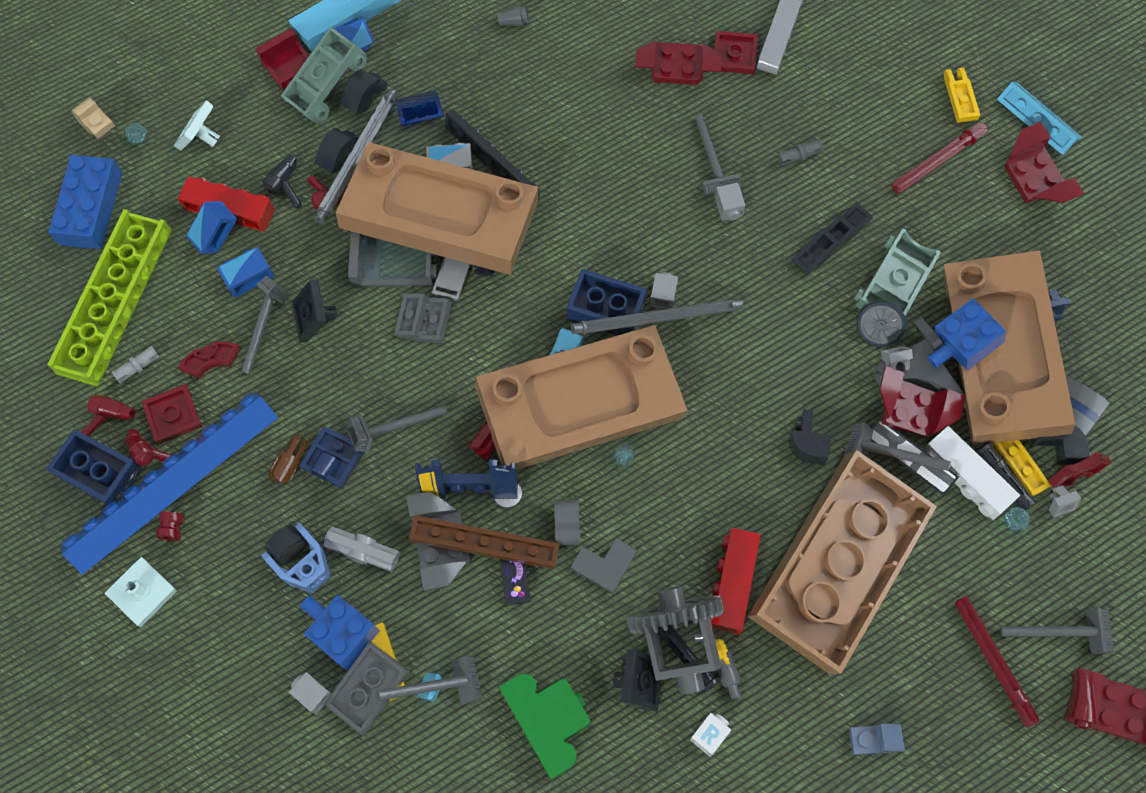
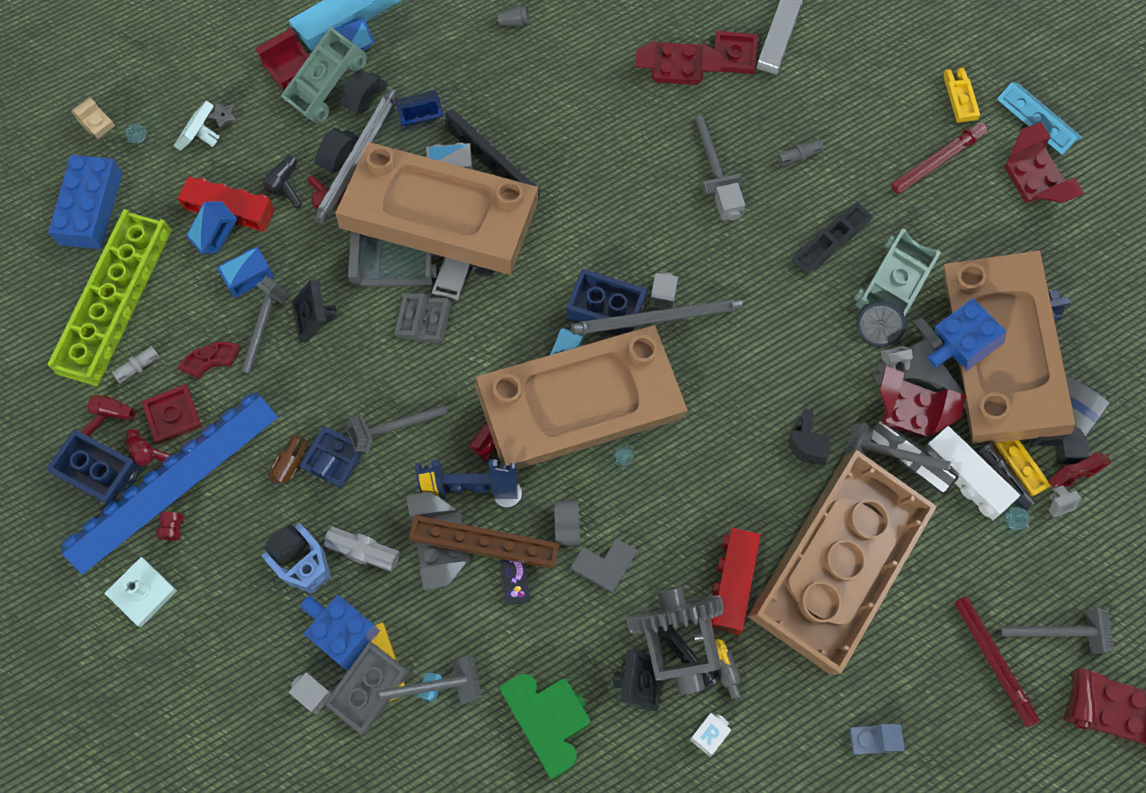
none -> flat silver plate [208,103,236,128]

